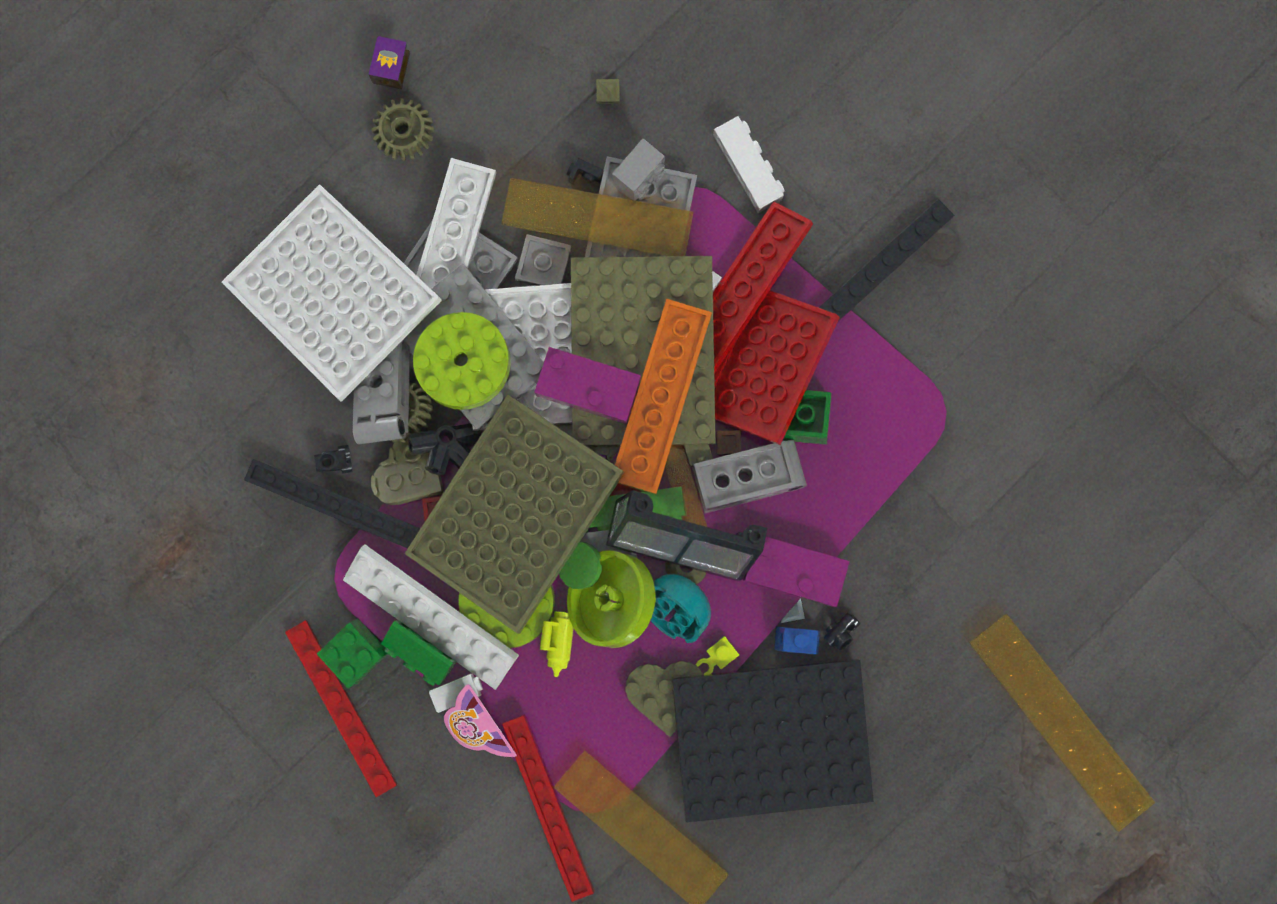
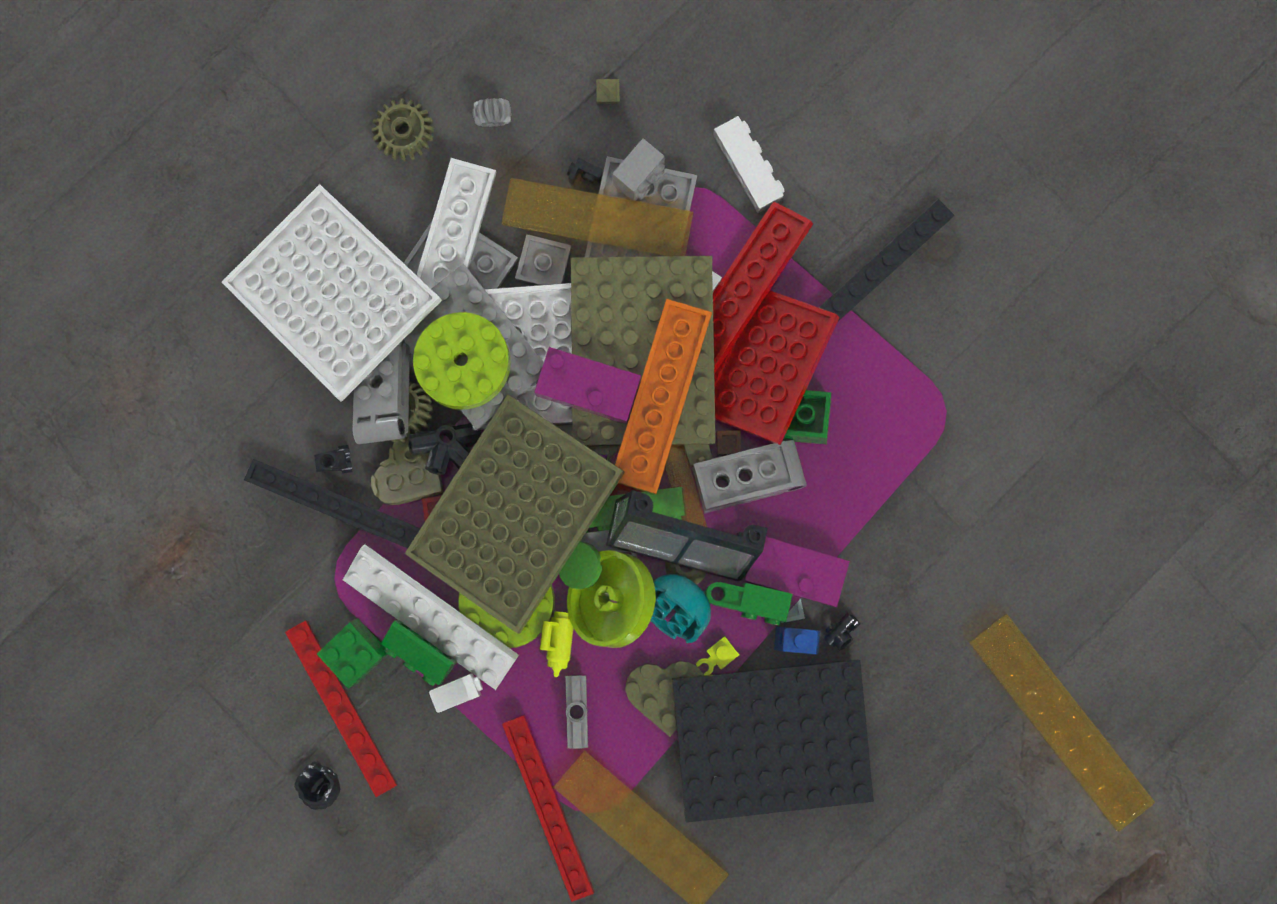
piece [369,36,410,89] -> none
sticker [444,684,517,757] -> none
none -> black hair [294,761,341,810]
none -> light grey gear [473,98,512,127]
none -> light grey piece [565,675,588,749]
none -> green brick [705,582,793,626]

